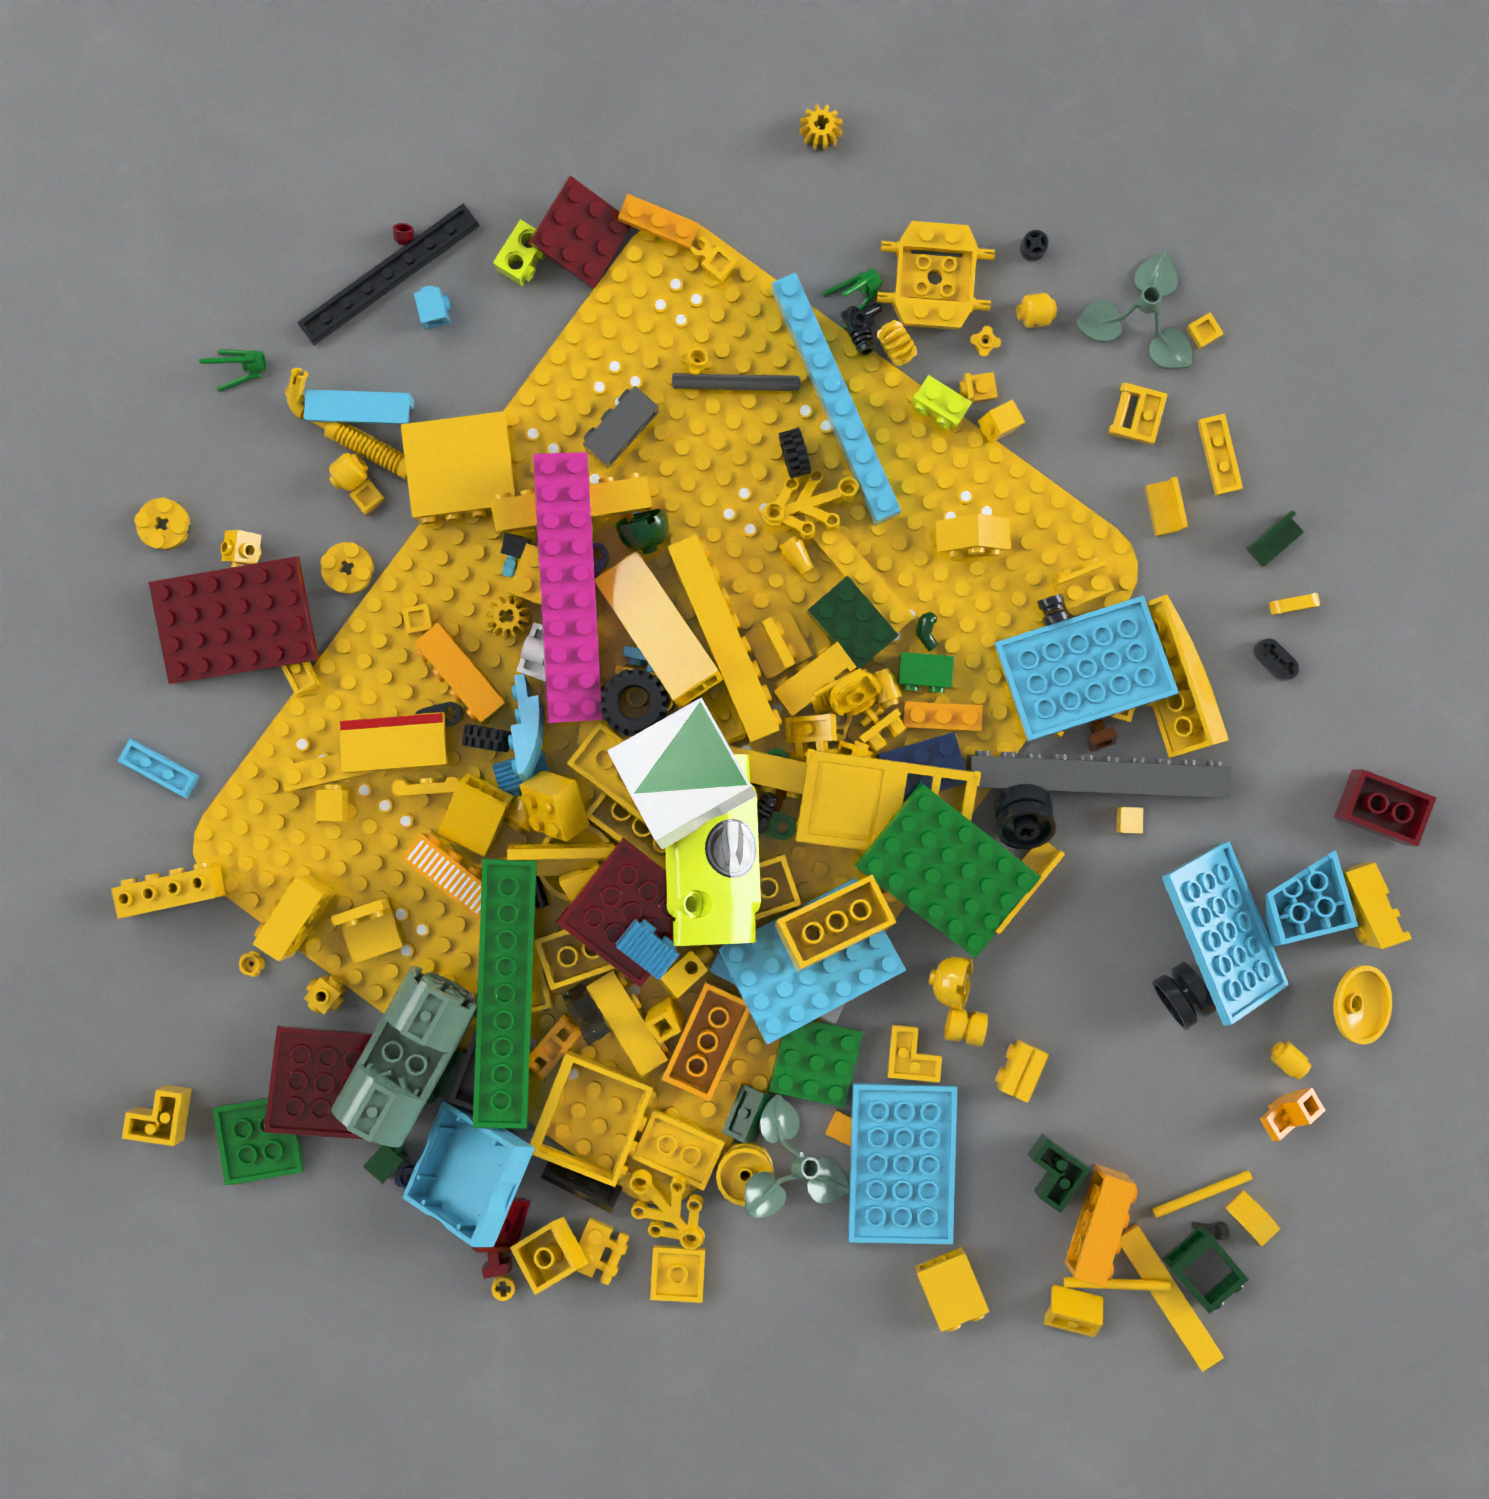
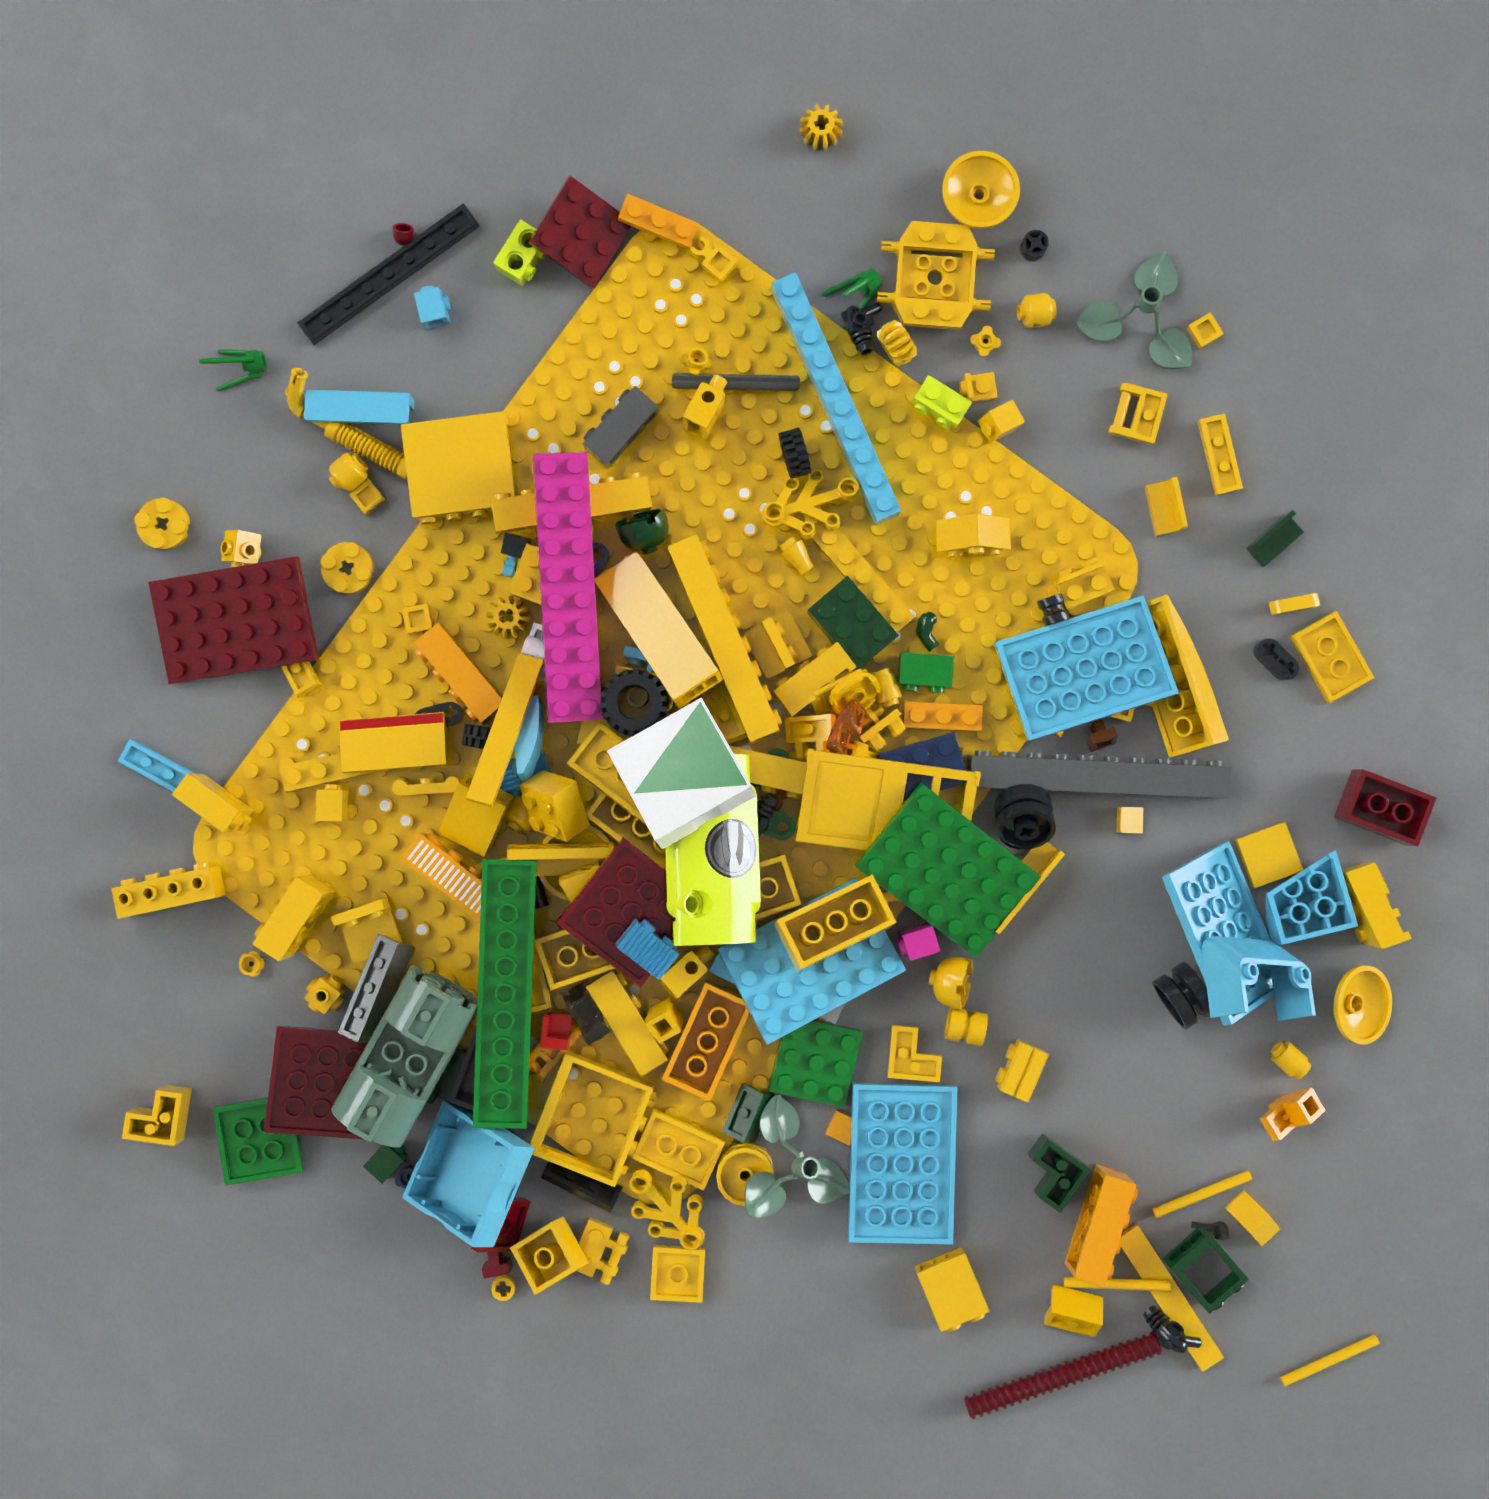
none -> yellow brick [172,773,254,832]
none -> dark grey panel [338,934,415,1044]
none -> yellow tile [466,653,544,808]
none -> red panel [540,1012,572,1050]
none -> yellow torso [683,374,727,441]
none -> clear orange slope [826,699,866,755]
none -> dark pink brick [895,922,941,961]
none -> yellow dish [942,151,1020,229]
none -> dark red piece [964,1331,1162,1420]
none -> black piece [1143,1305,1202,1353]
none -> medium azure windscreen [1202,936,1316,1021]
none -> yellow tile [1234,822,1303,888]
none -> yellow bar [1280,1334,1380,1387]
none -> yellow tile [1289,611,1375,704]

